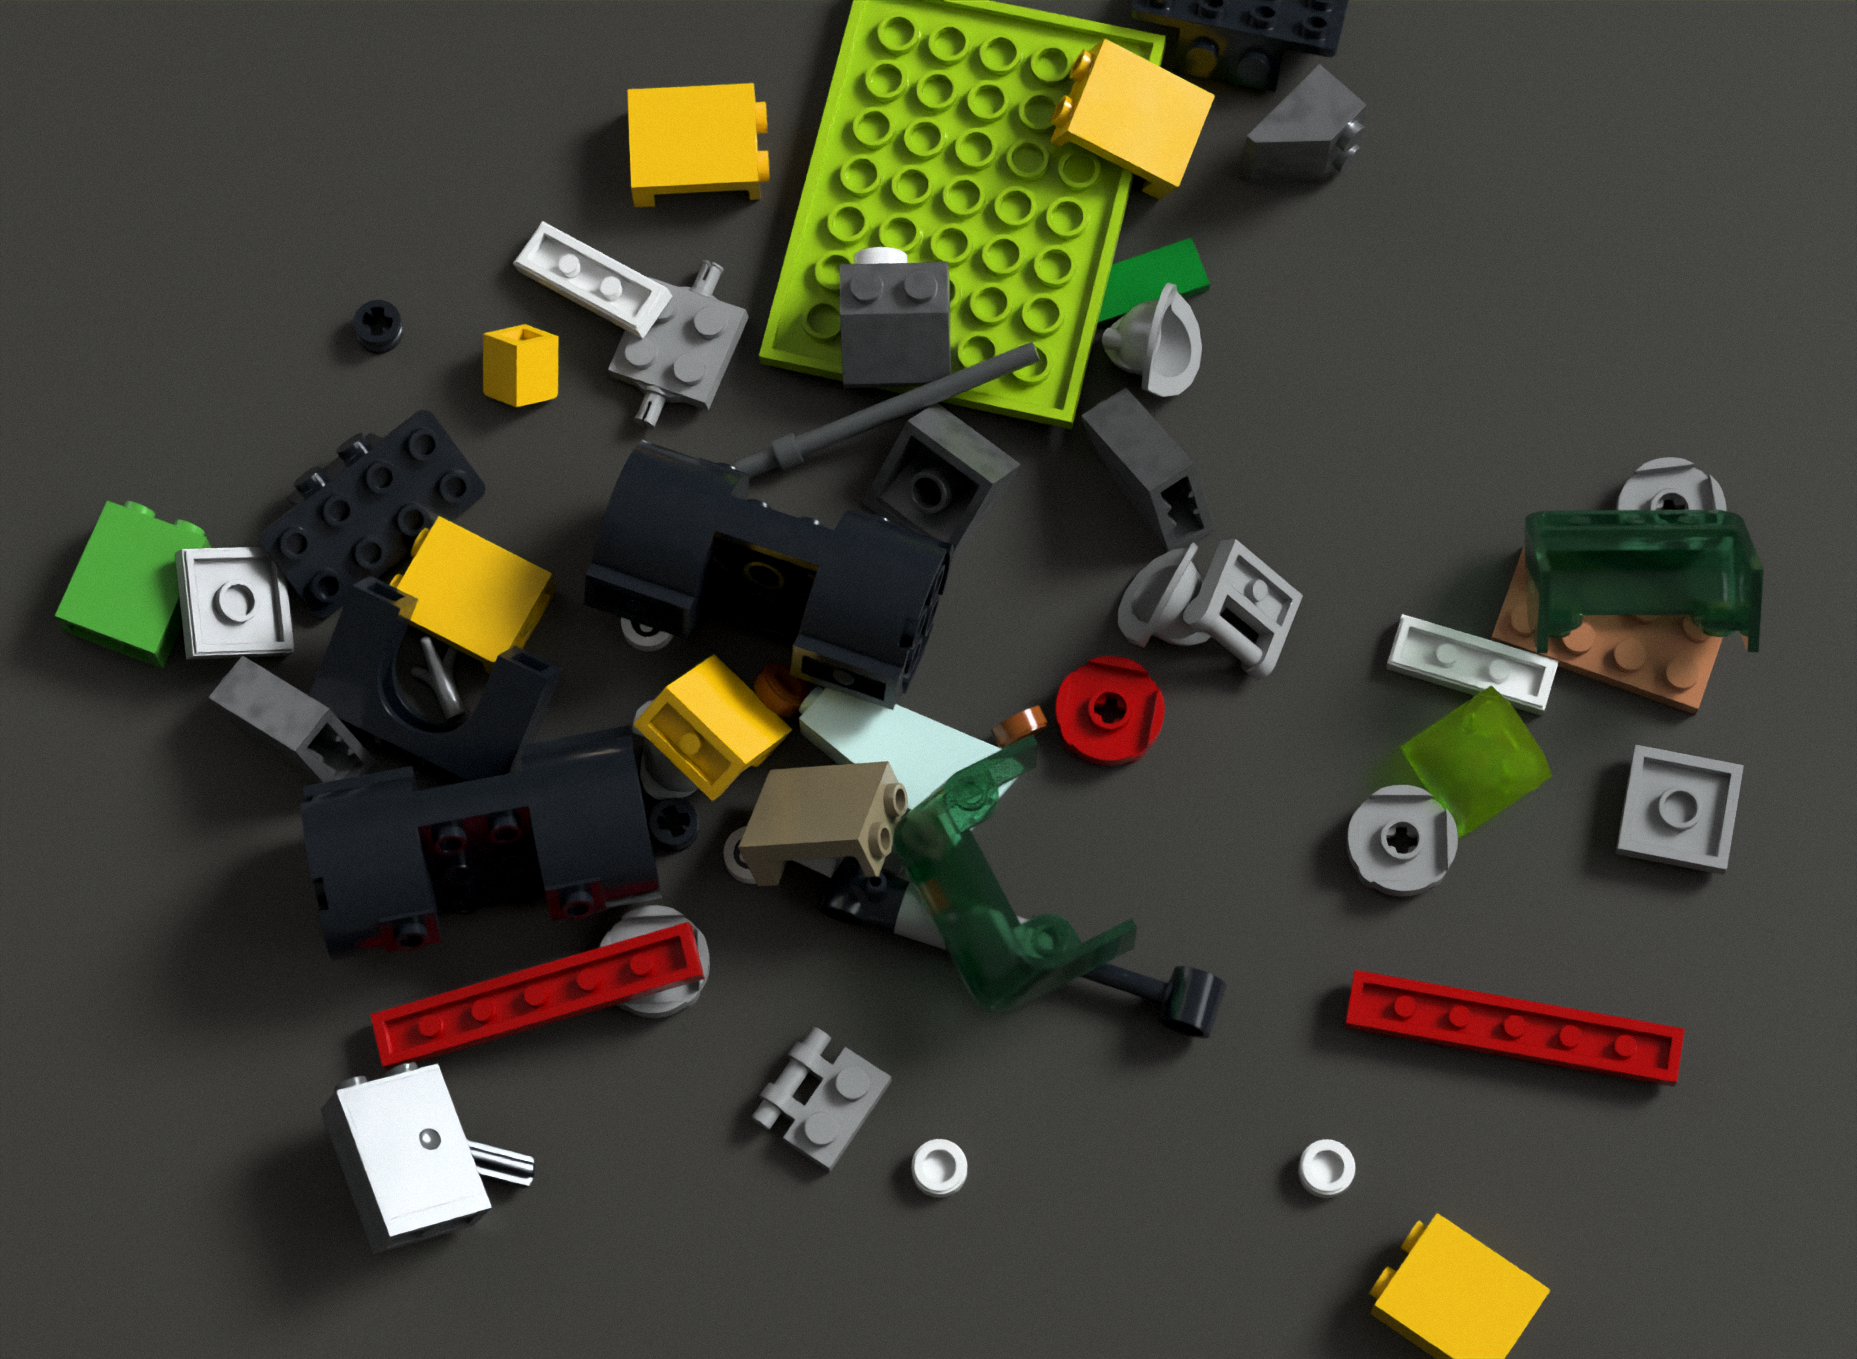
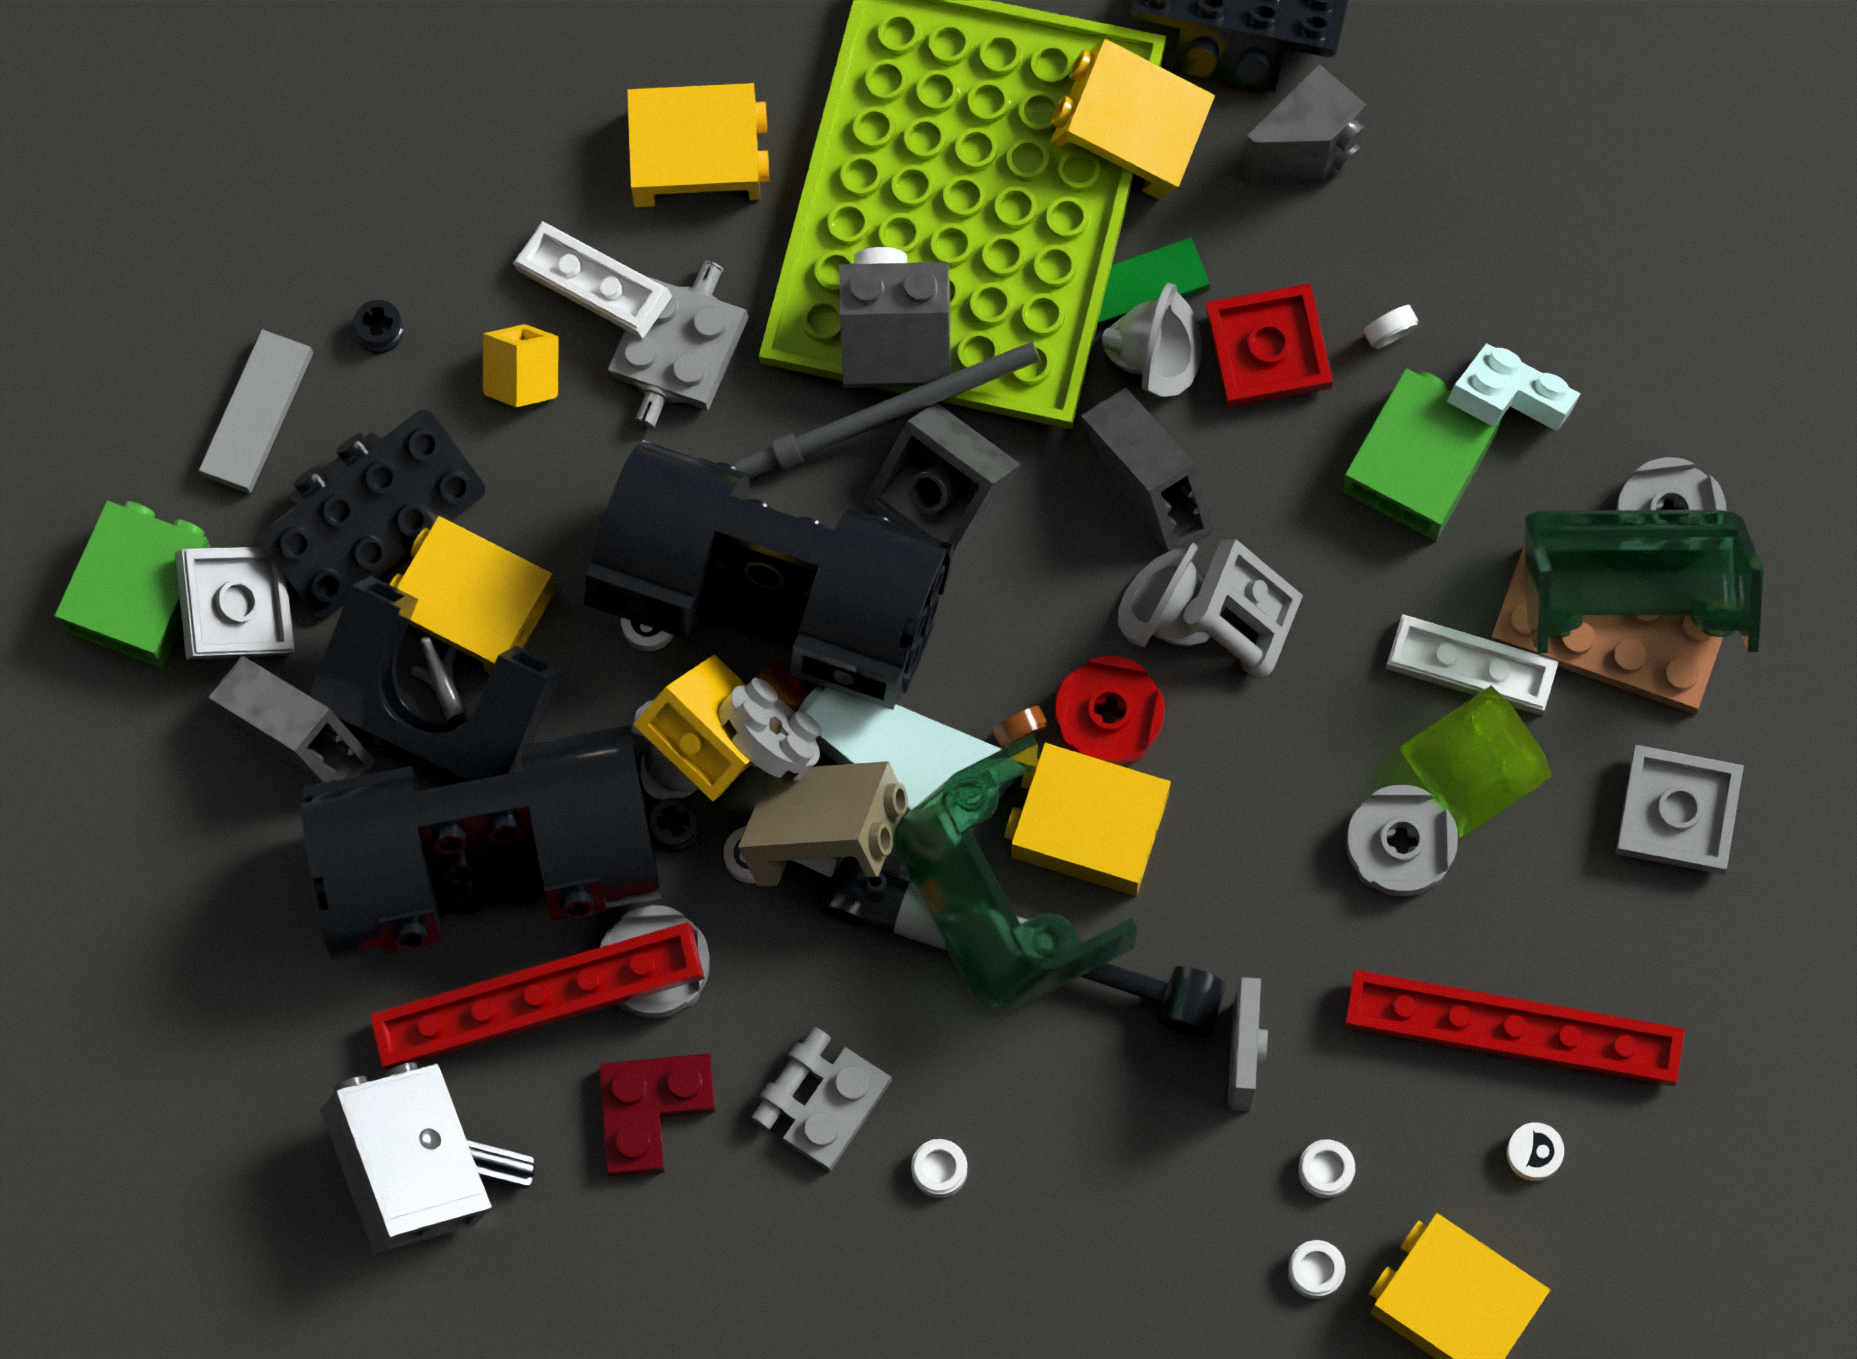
none -> light grey tile [199,329,313,494]
none -> dark red plate [600,1053,716,1177]
none -> light grey plate [718,678,821,780]
none -> yellow brick [1004,743,1171,897]
none -> red plate [1205,283,1333,408]
none -> light grey plate [1228,977,1268,1112]
none -> white tile [1288,1240,1345,1299]
none -> bright green brick [1341,368,1501,541]
none -> white tile [1363,305,1419,349]
none -> light aqua plate [1447,343,1580,431]
none -> white tile [1506,1122,1564,1181]

